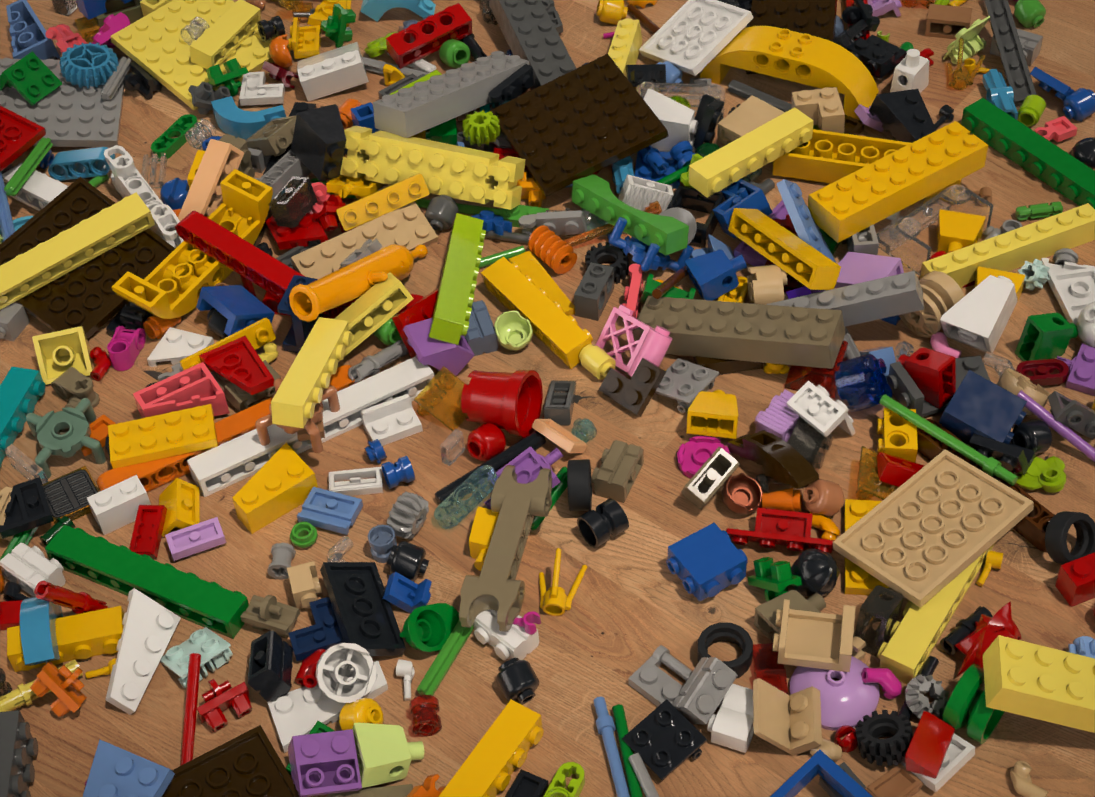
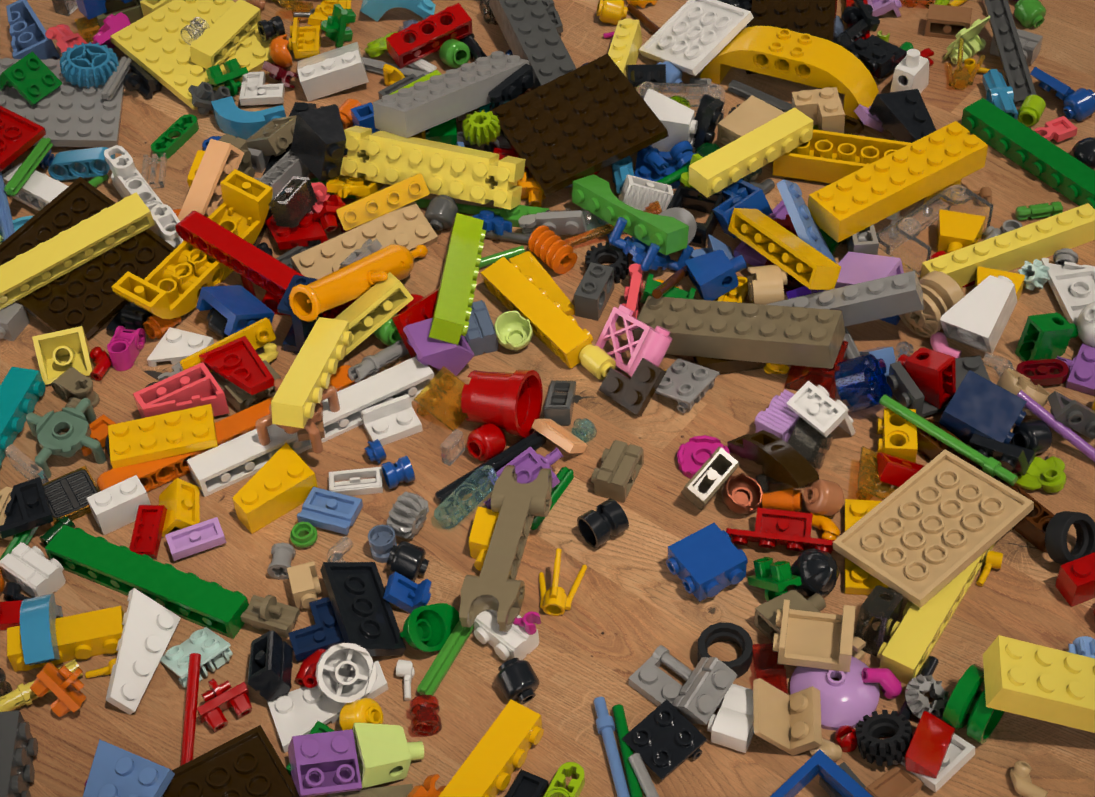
red pin [34,581,108,614] -> none
blue piece [160,178,189,210] -> none
clear wheel [185,119,216,149] -> none
black tyre [567,459,592,511] -> none
yellow torso [686,390,738,439] -> none
black hand [934,105,954,129] -> none
black pin [940,606,993,655] -> none
red hair [954,601,1022,676] -> none

